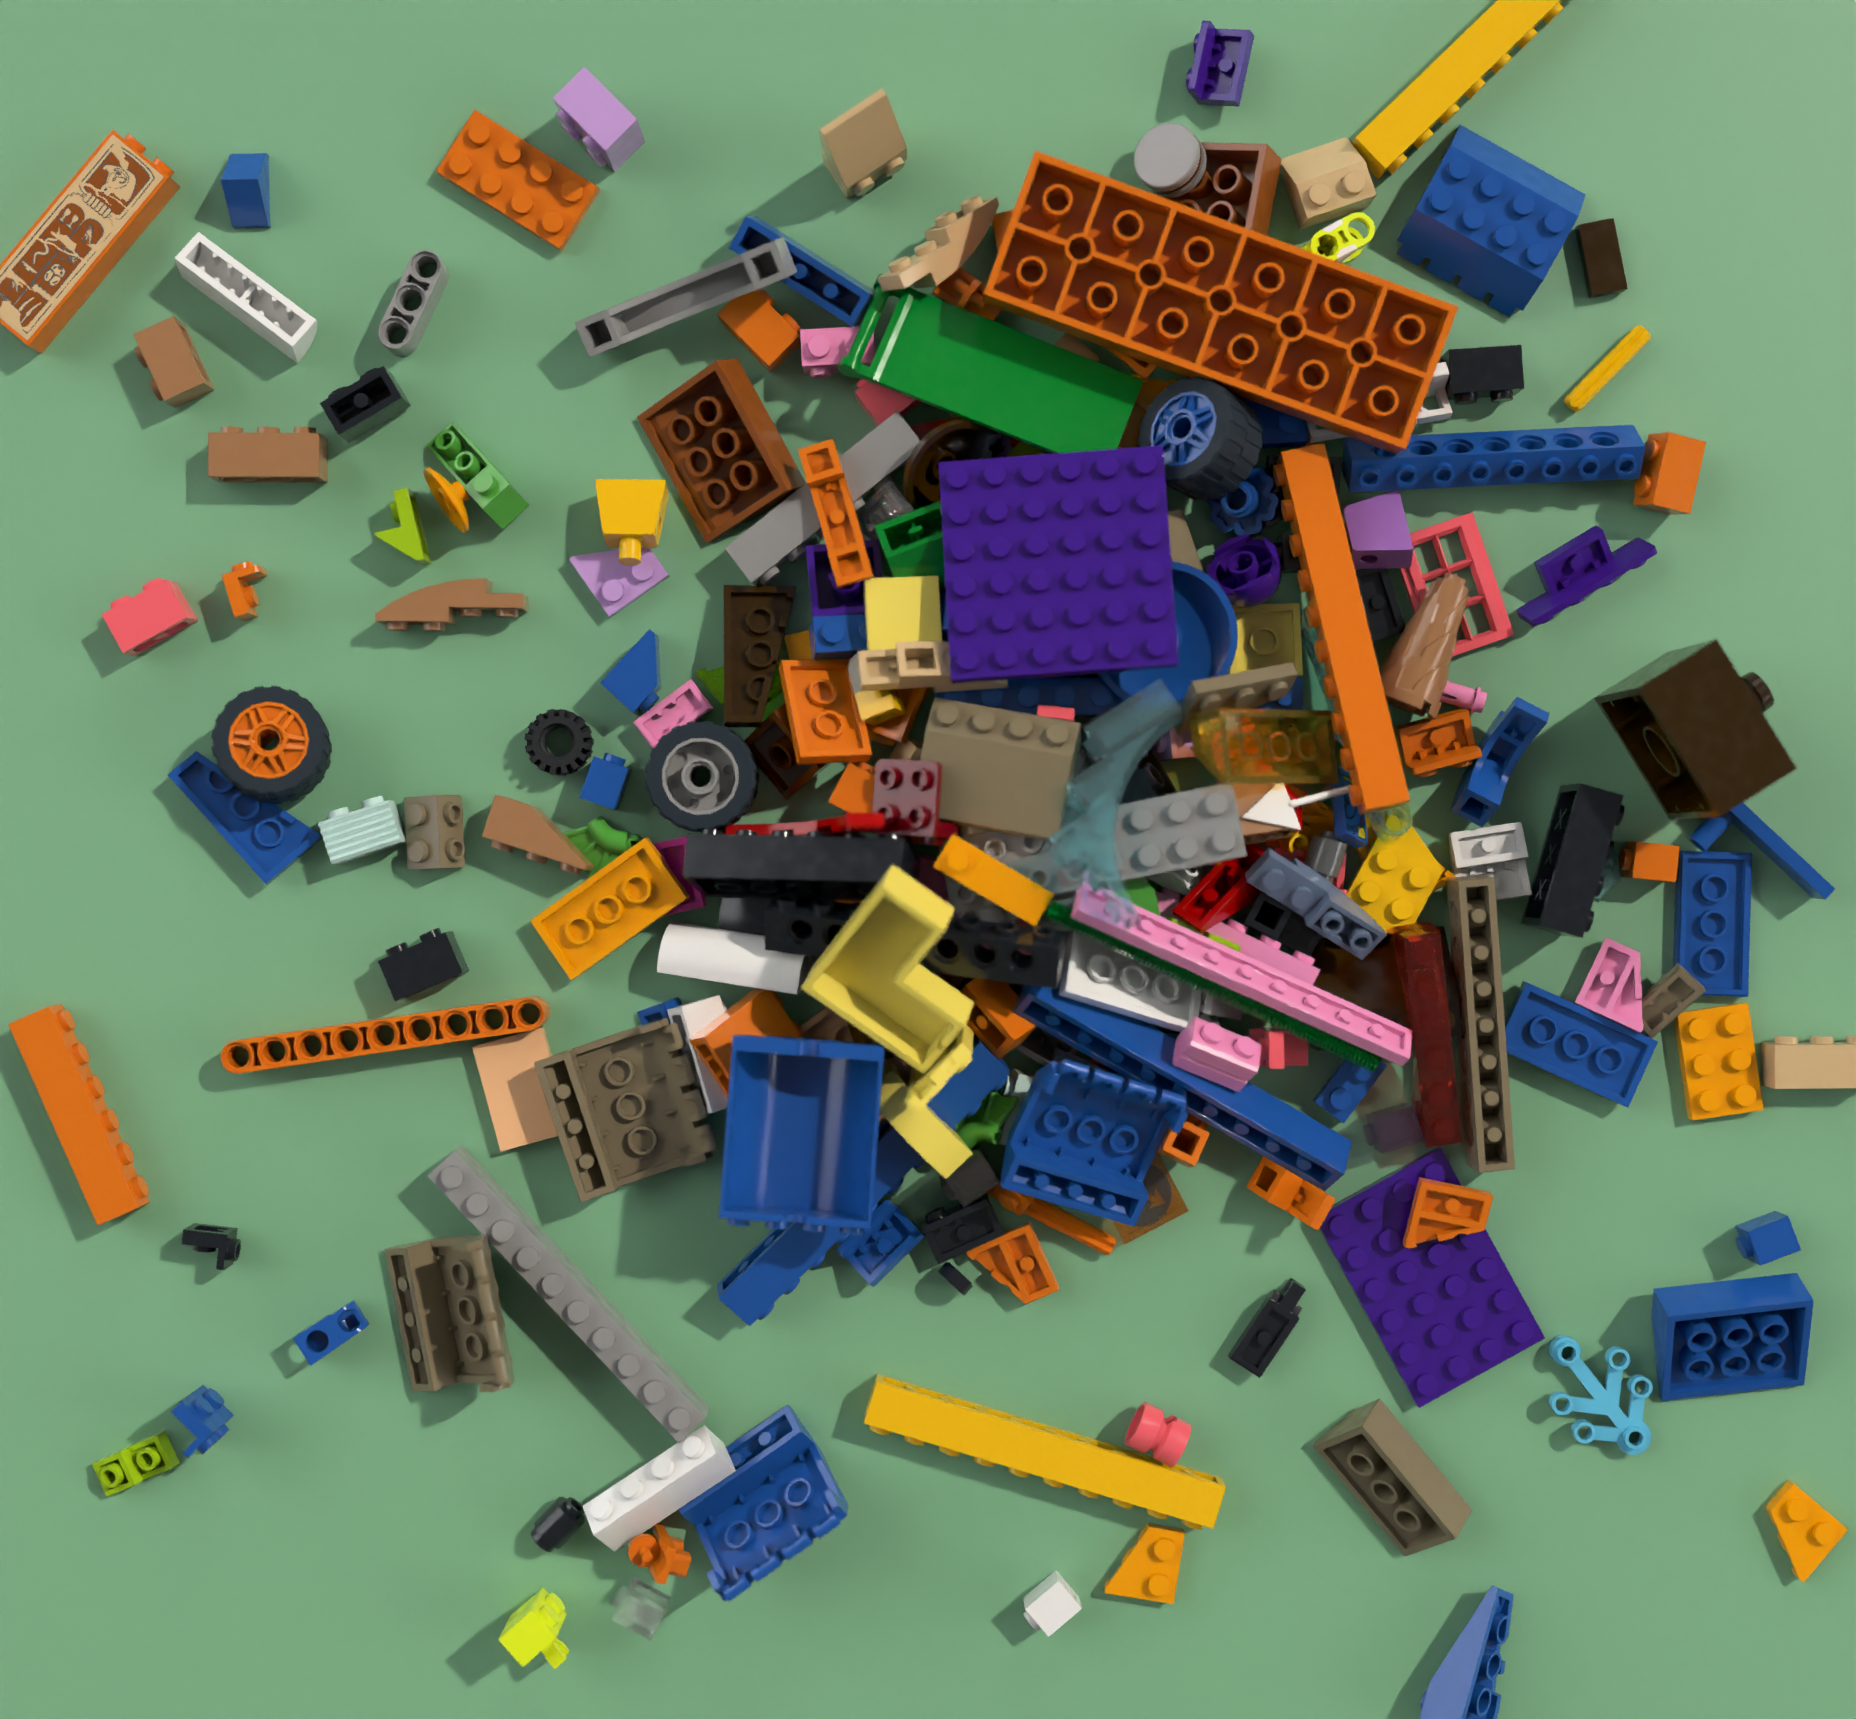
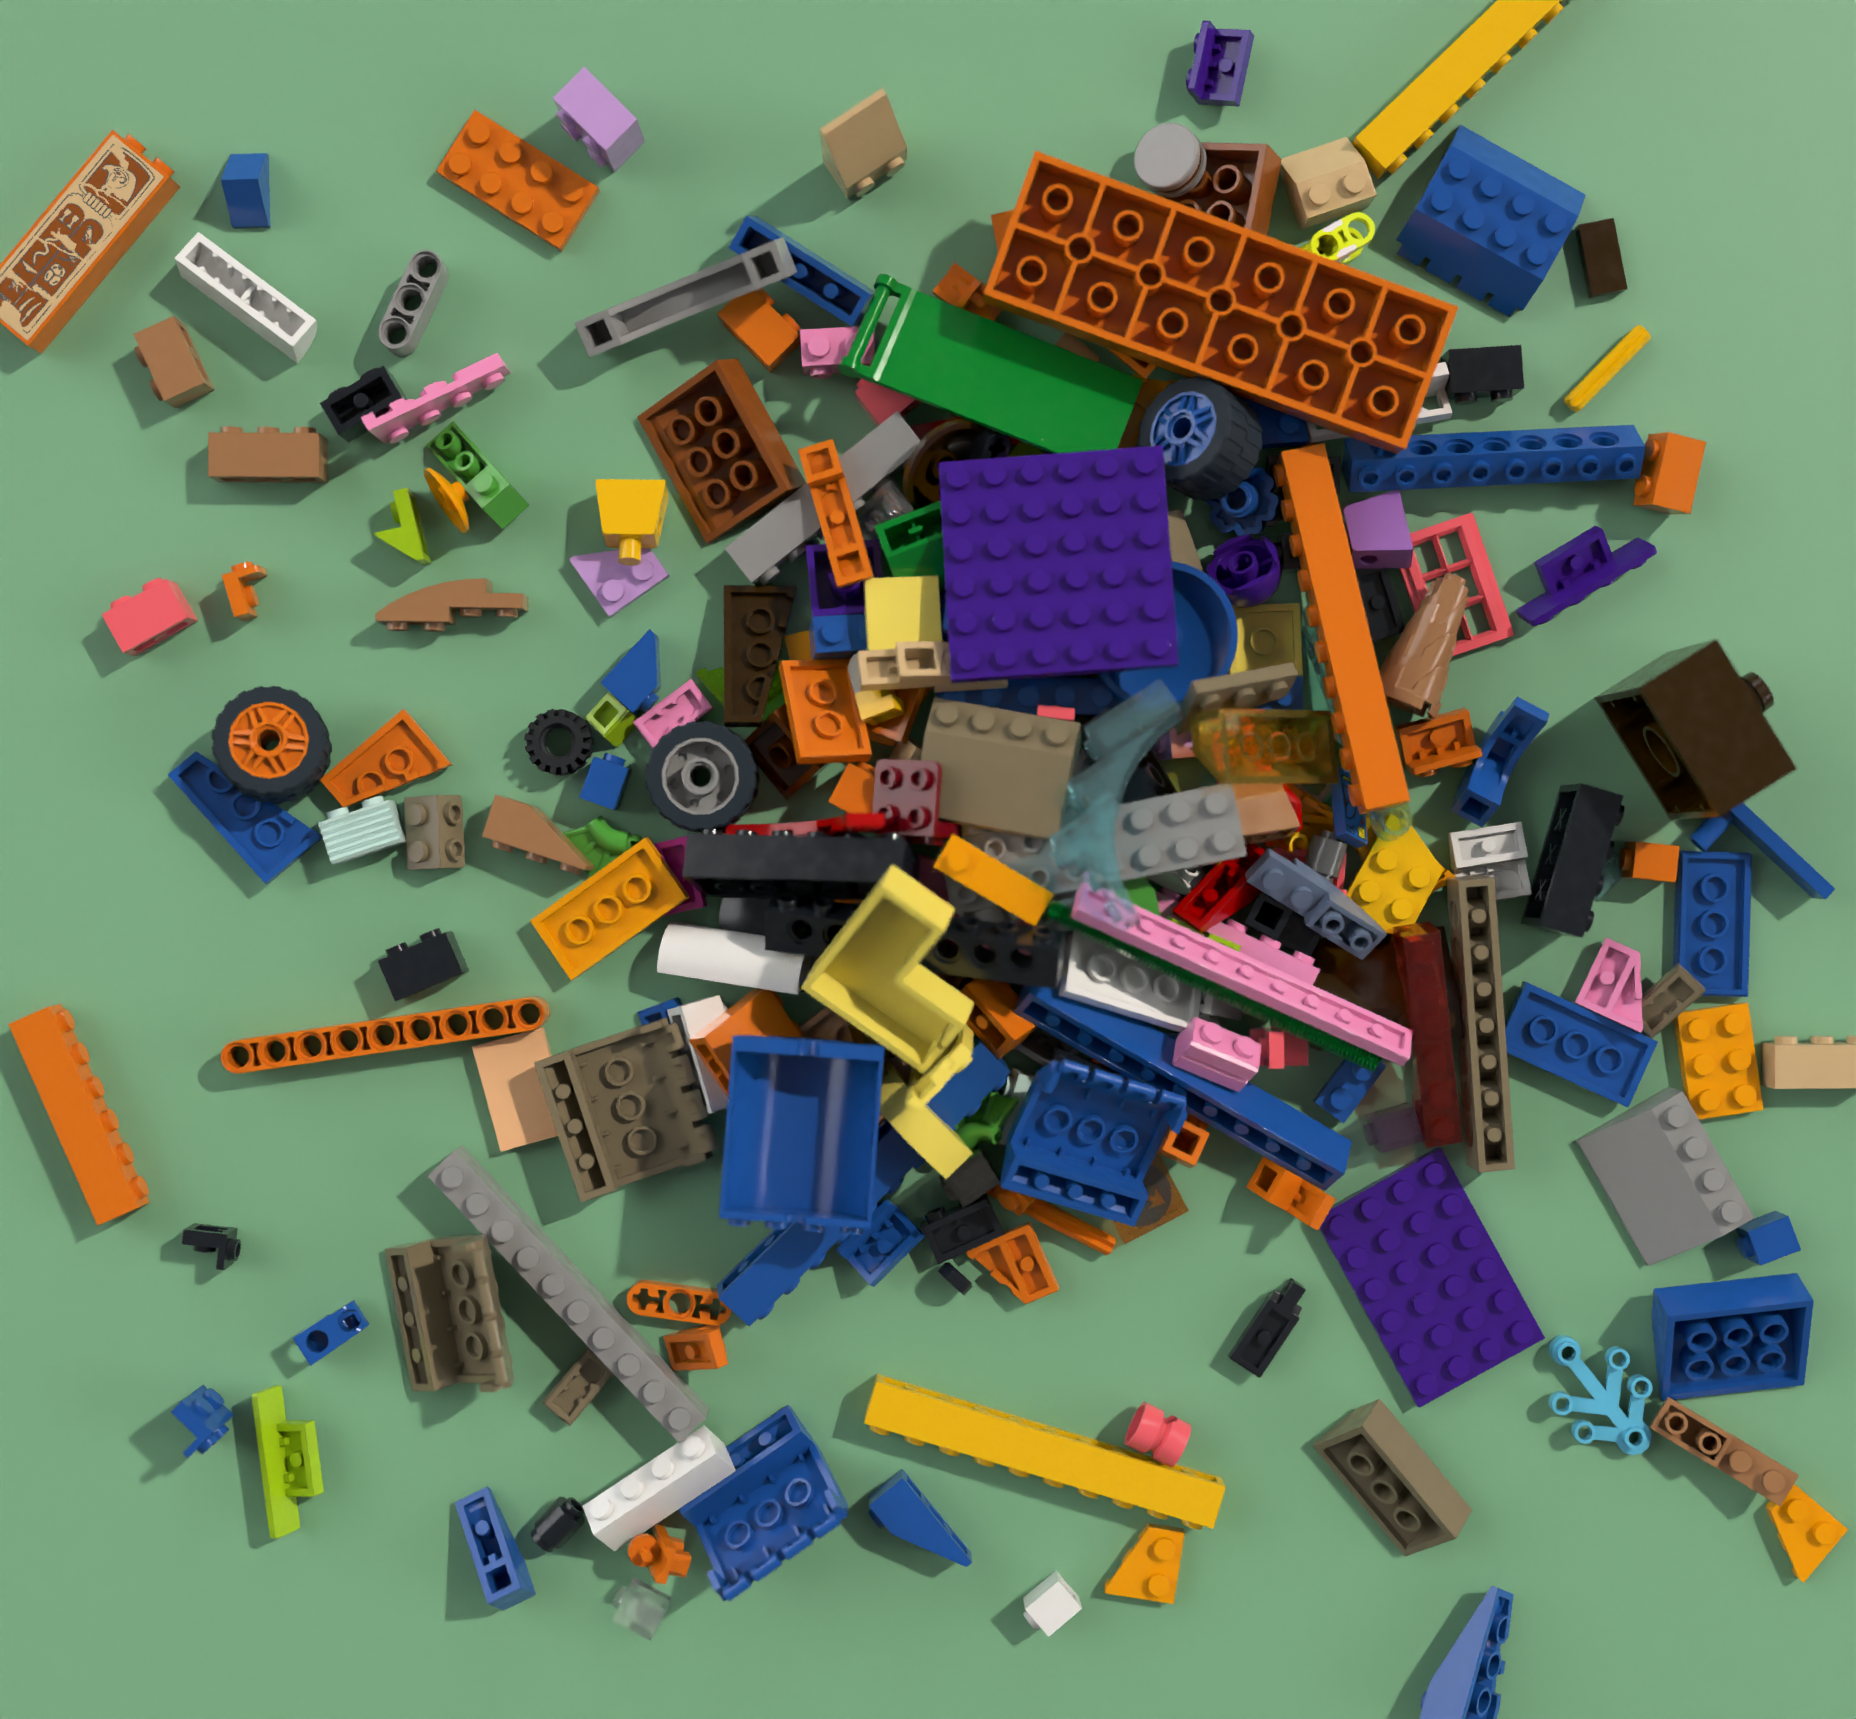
lime slope [92,1430,180,1497] -> none
neon yellow brick [498,1587,570,1669] -> none
tan slope [877,195,999,291] -> none
white piece [1242,779,1348,831] -> none
orange wing [1402,1177,1493,1249] -> none
bright pink pin [1440,680,1487,715] -> none
none -> lime bracket [252,1385,324,1539]
none -> orange wing [320,709,453,807]
none -> bright pink wing [361,353,510,444]
none -> blue slope [455,1487,536,1611]
none -> dark tan plate [542,1347,613,1426]
none -> lime slope [585,691,638,747]
none -> orange beam [627,1280,732,1326]
none -> orange slope [663,1324,728,1371]
none -> blue slope [868,1469,972,1567]
none -> light grey slope [1575,1087,1755,1266]
none -> medium nougat slope [1649,1397,1799,1507]

